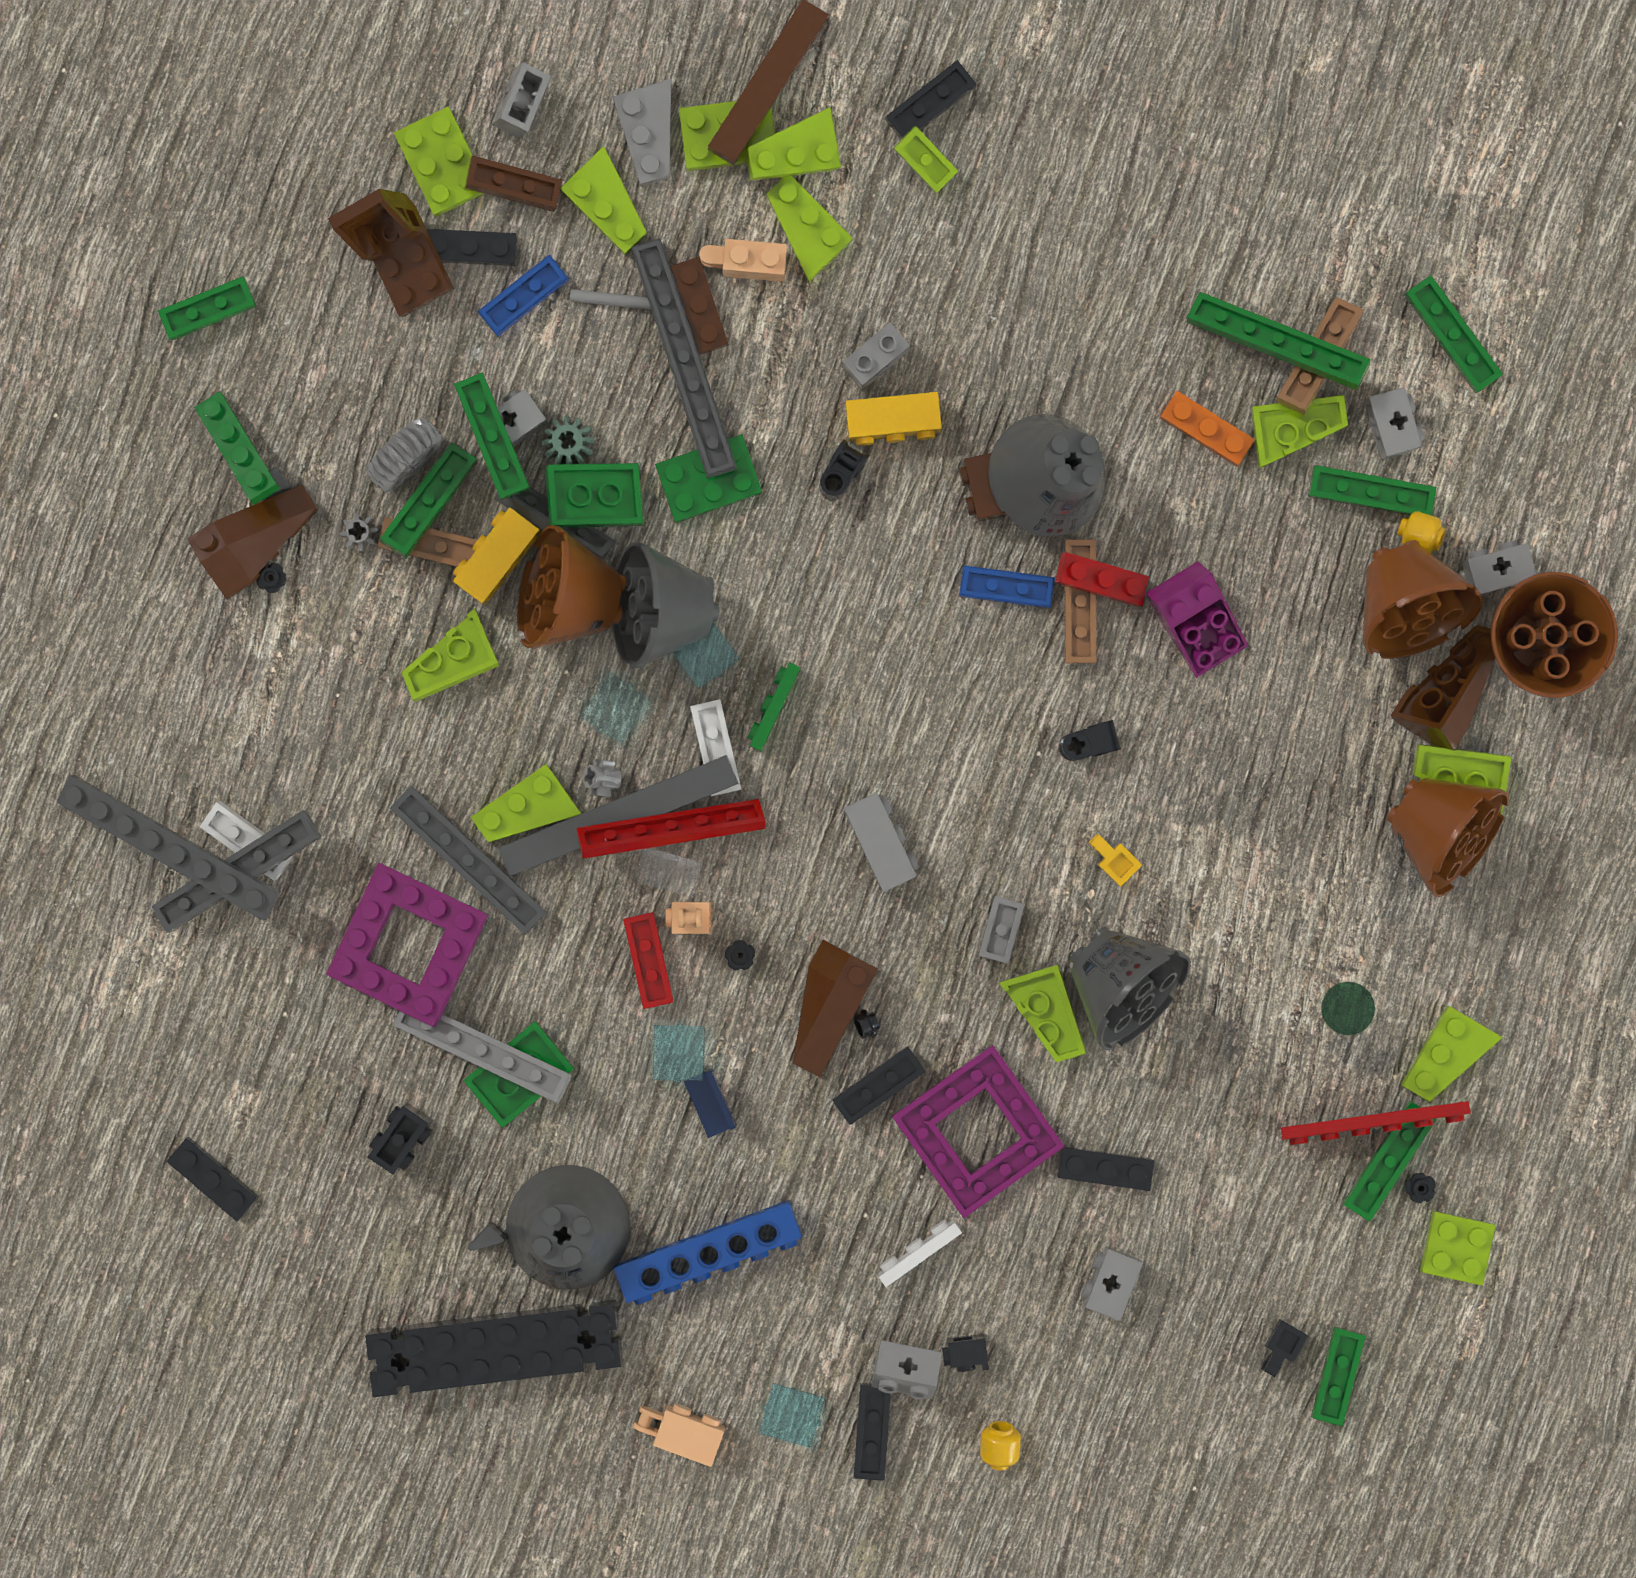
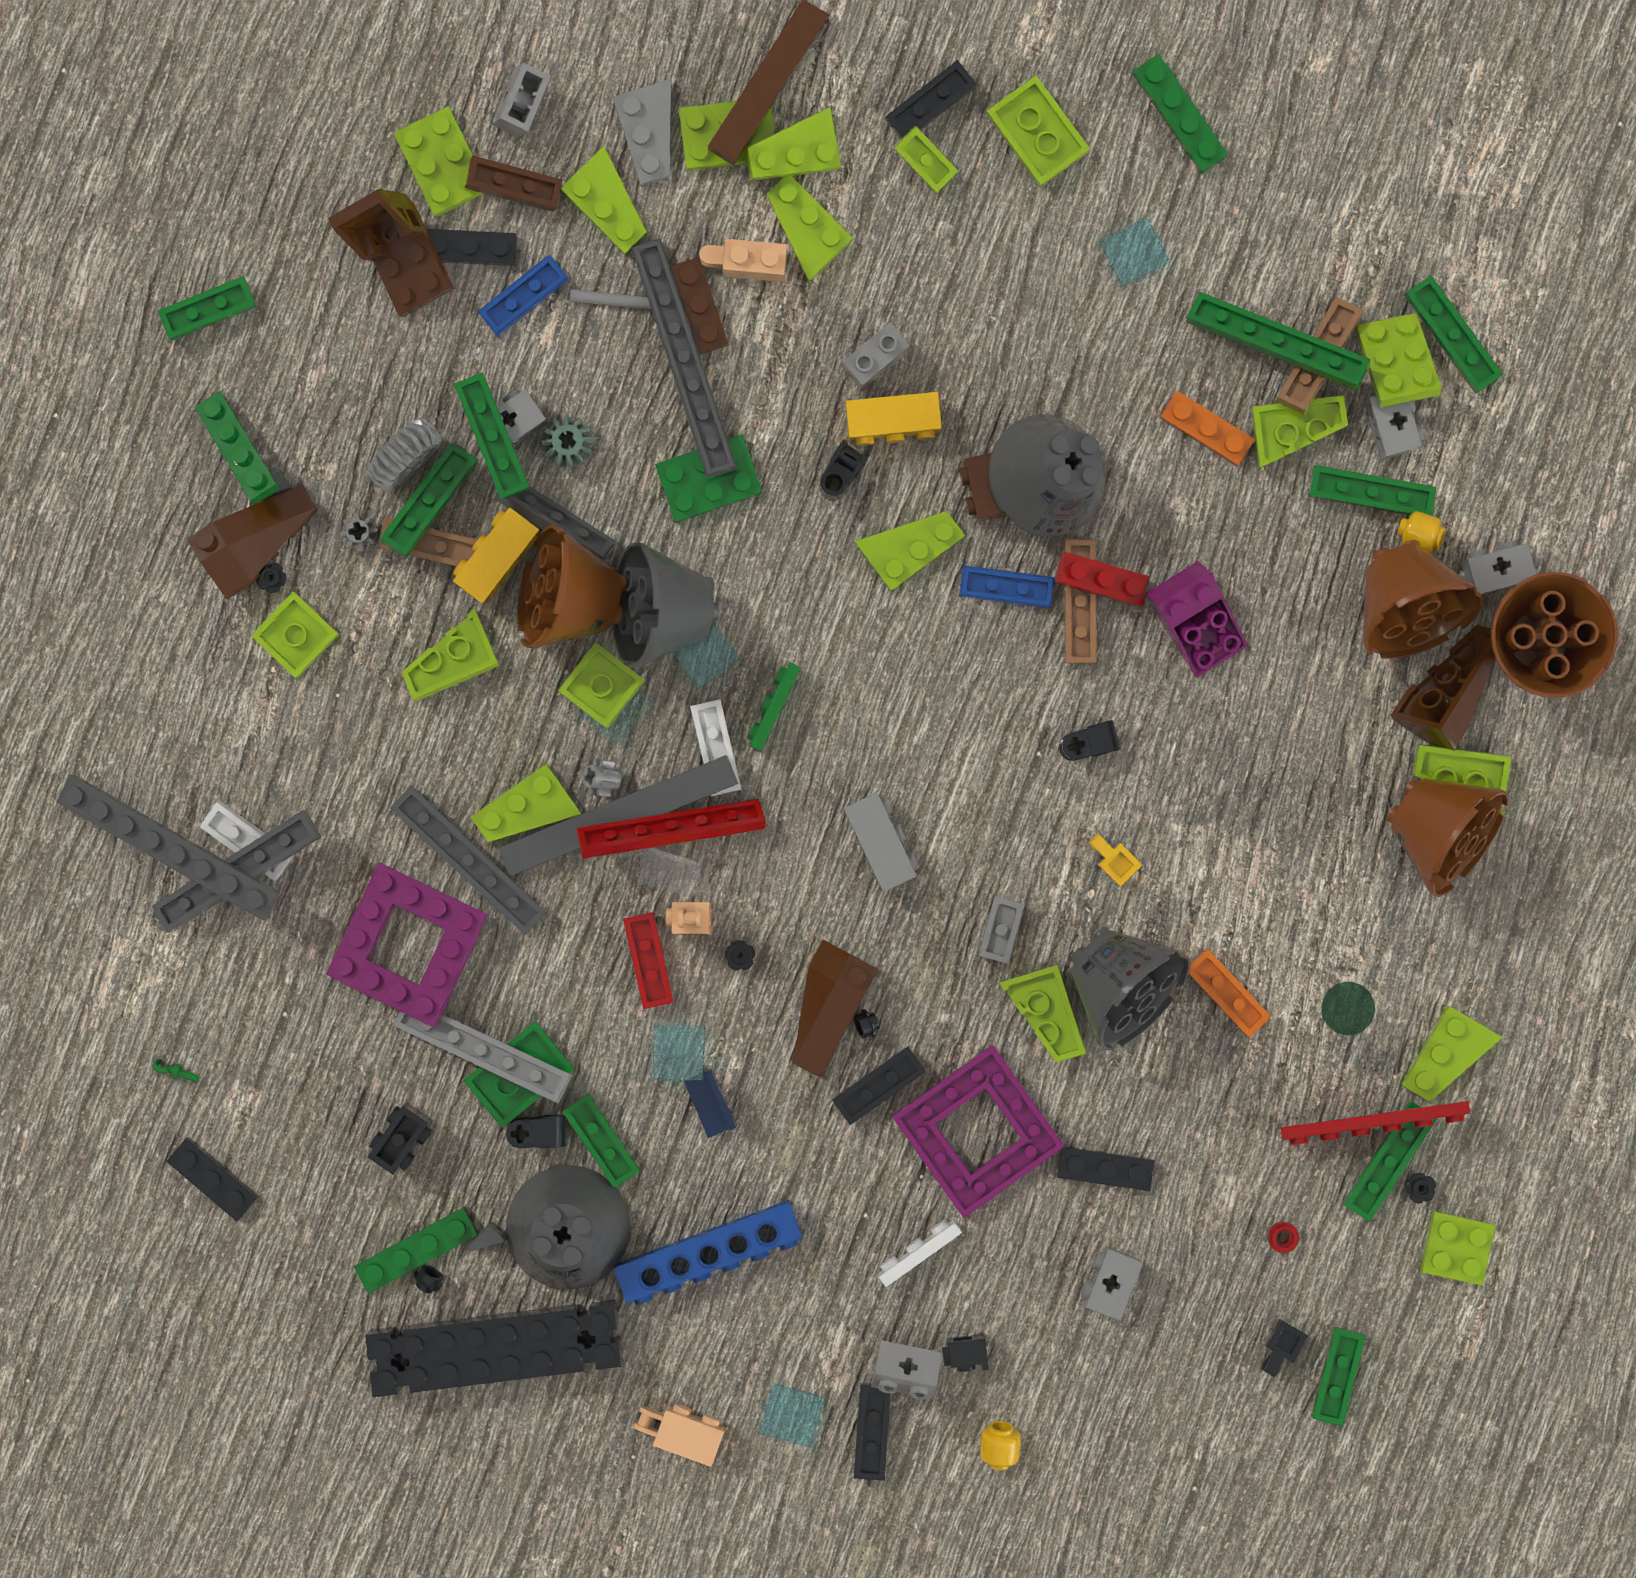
green plate [545,463,643,528] -> none
none -> green hand [152,1059,199,1083]
none -> lime plate [251,591,340,679]
none -> green plate [354,1207,479,1294]
none -> black plate [414,1265,444,1293]
none -> black piece [506,1114,566,1148]
none -> lime plate [558,642,646,729]
none -> green plate [562,1093,640,1188]
none -> lime wing [854,511,965,591]
none -> lime plate [986,75,1090,187]
none -> clear light blue piece [1099,217,1170,287]
none -> green plate [1132,54,1228,174]
none -> orange plate [1189,948,1271,1038]
none -> red plate [1267,1222,1299,1253]
none -> lime plate [1356,313,1442,408]

